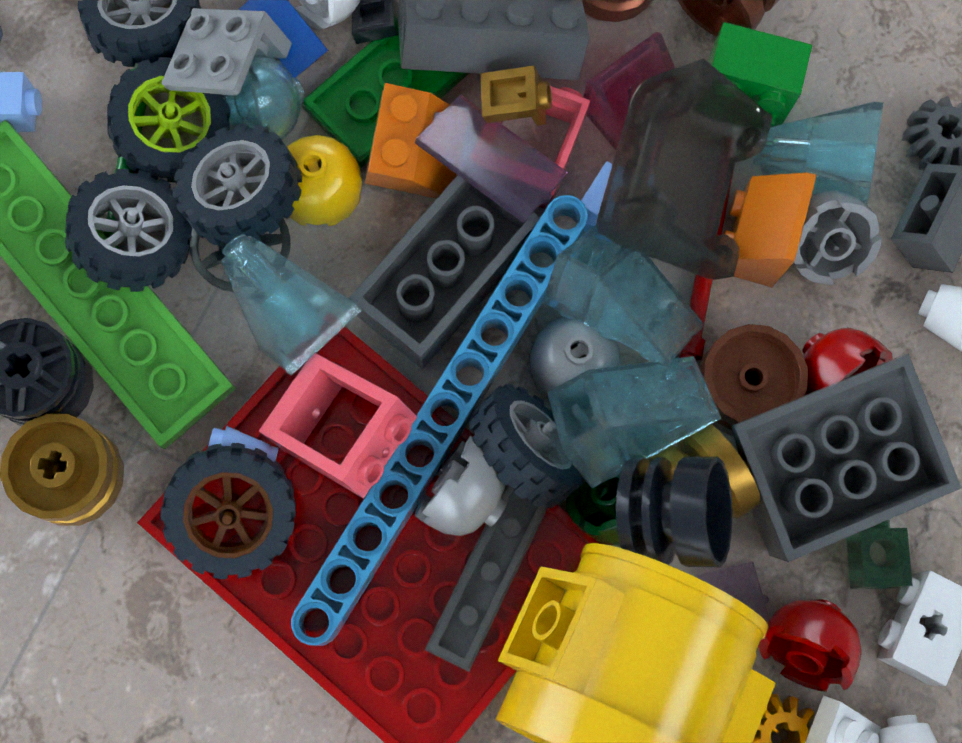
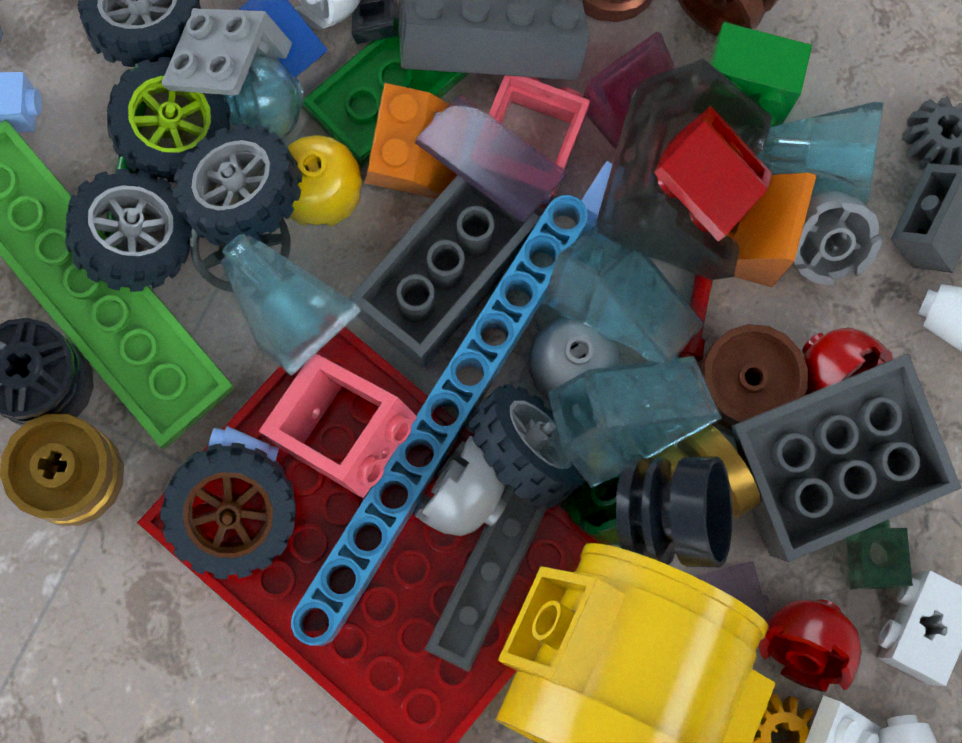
pearl gold bracket [481,66,552,126] -> none
none -> red slope [654,106,772,242]

